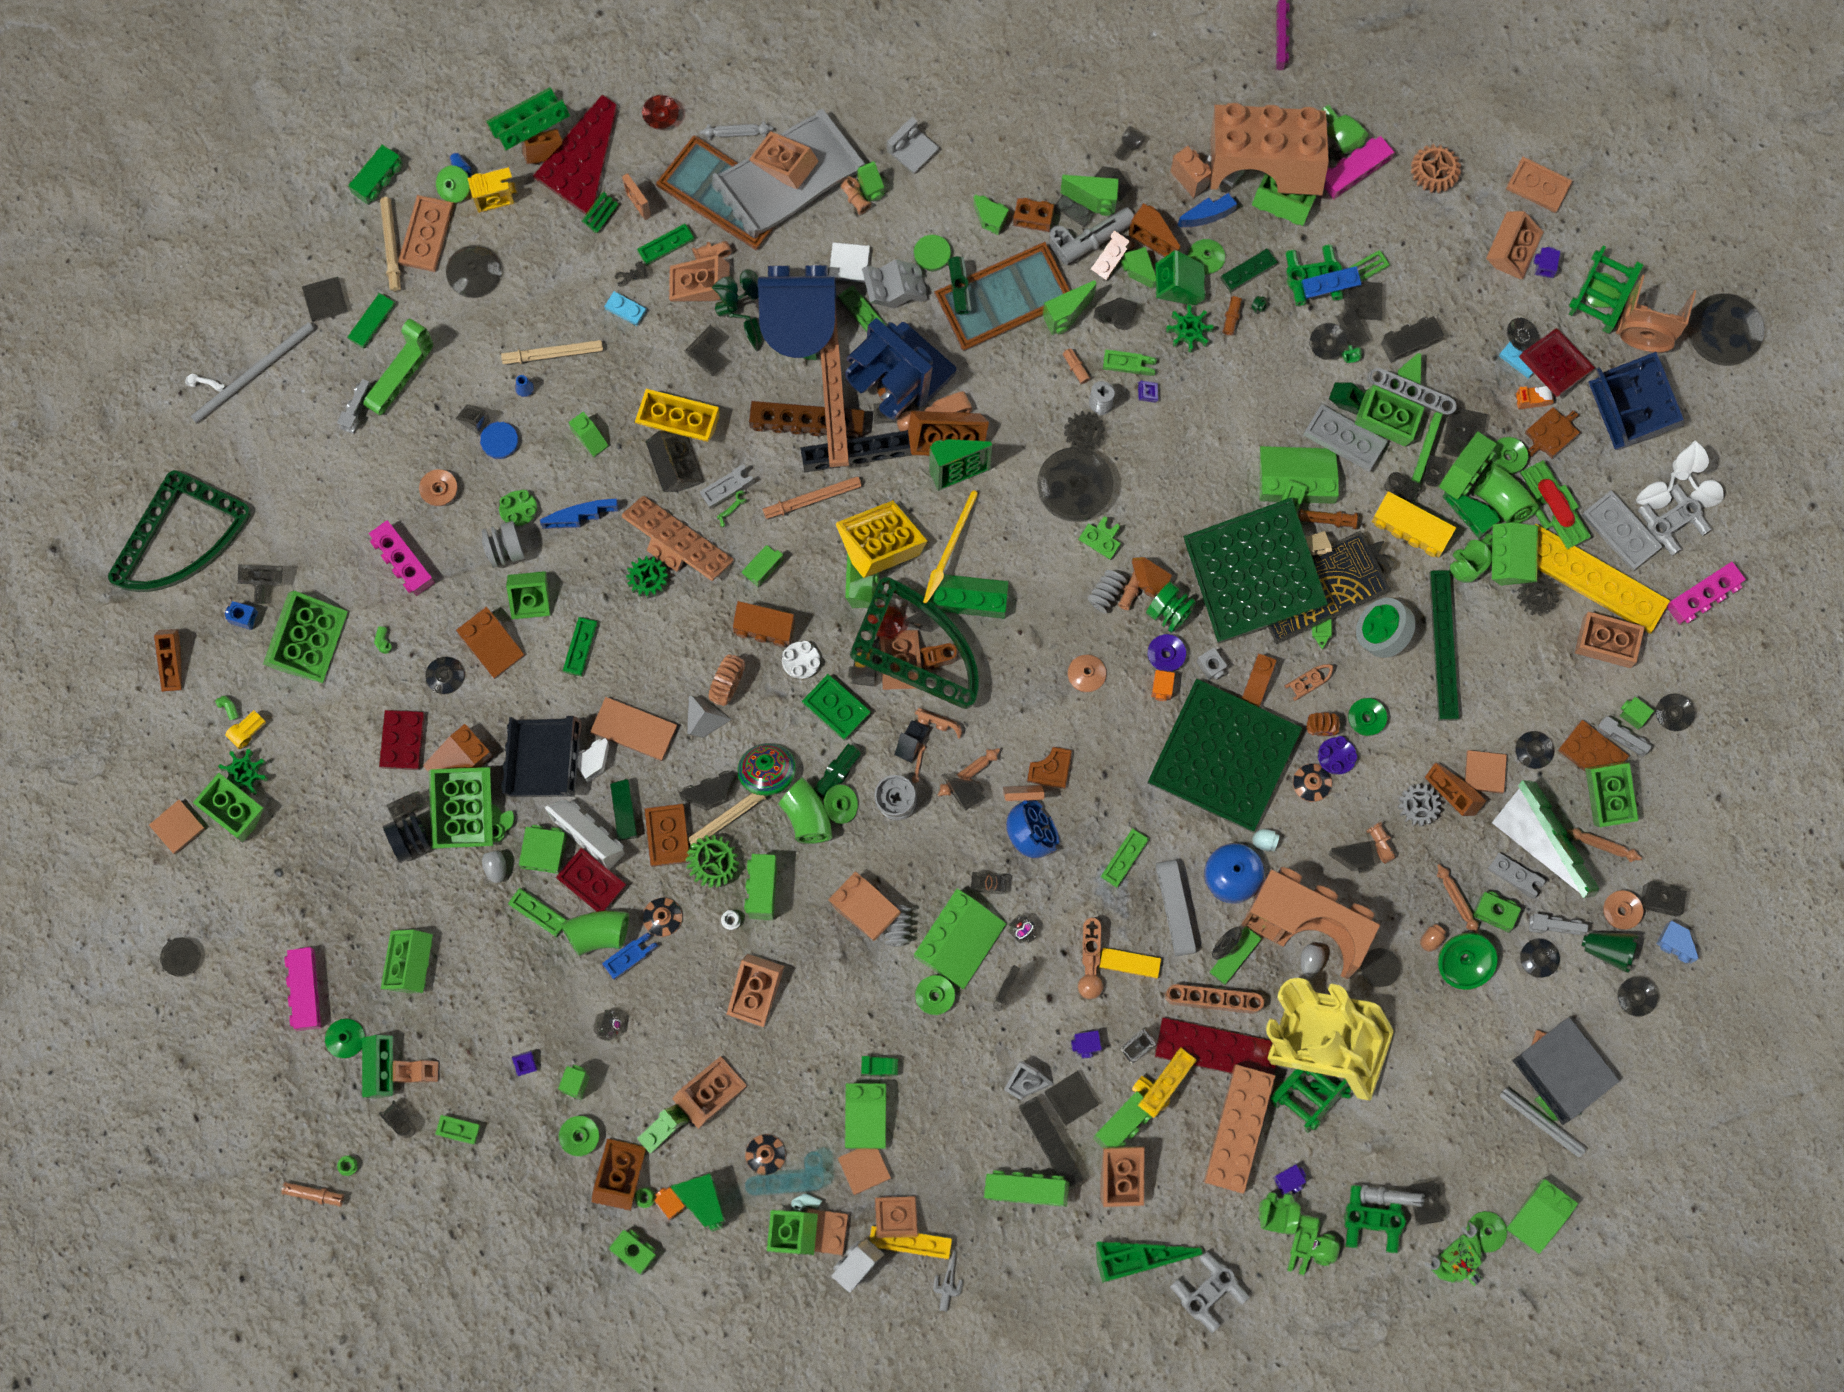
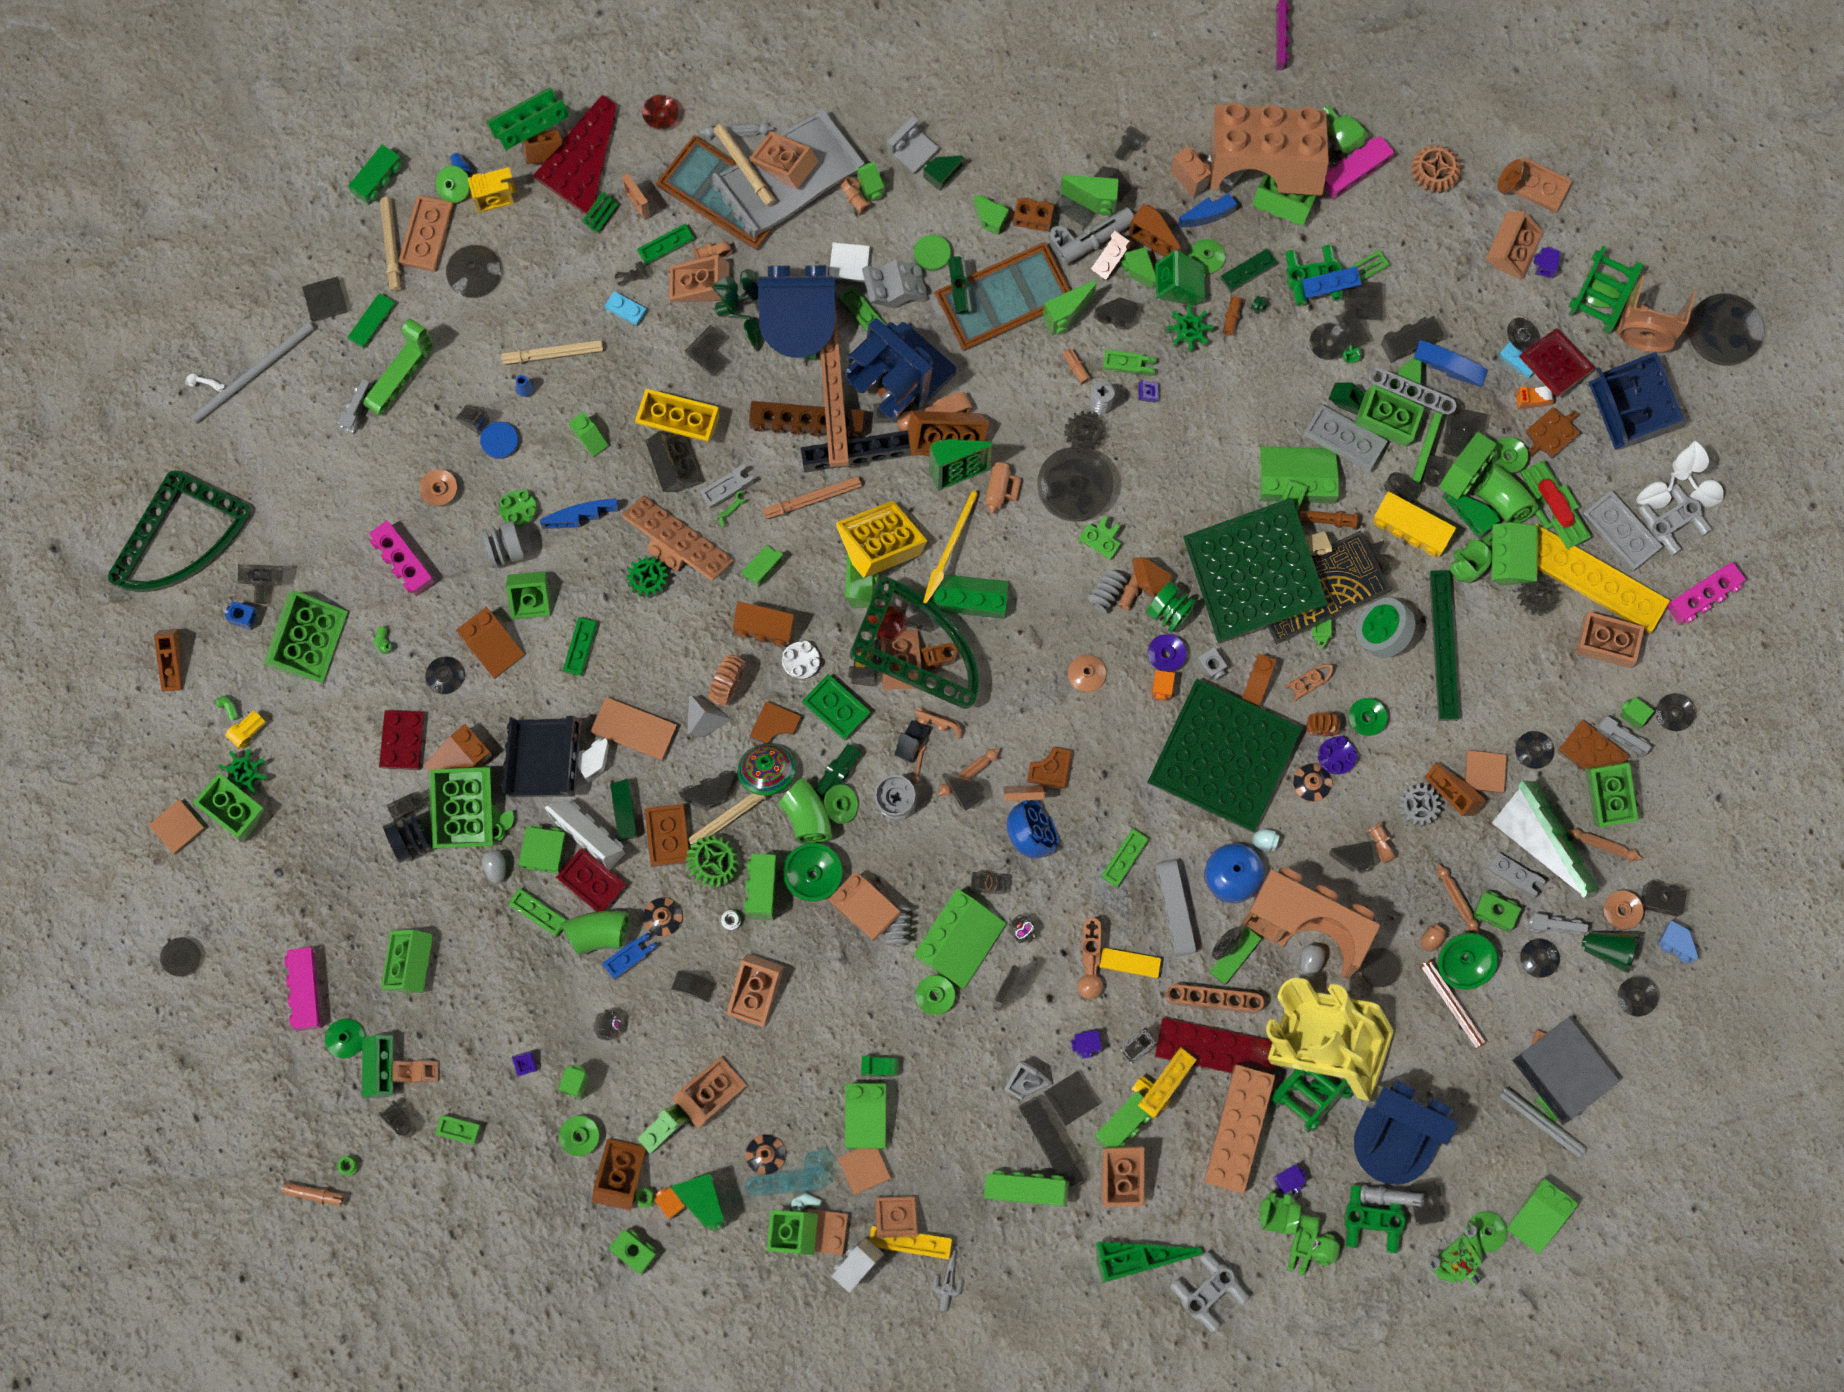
none -> clear smoke slope [671,971,715,1003]
none -> tan axle [714,124,776,206]
none -> dark orange tile [750,702,801,744]
none -> green dish [783,843,842,902]
none -> dark green slope [923,155,964,191]
none -> nougat piece [985,462,1022,514]
none -> dark blue plate [1354,1080,1458,1185]
none -> blue slope [1413,340,1487,387]
none -> axle [1419,959,1486,1048]
none -> dark orange dish [1497,159,1524,194]

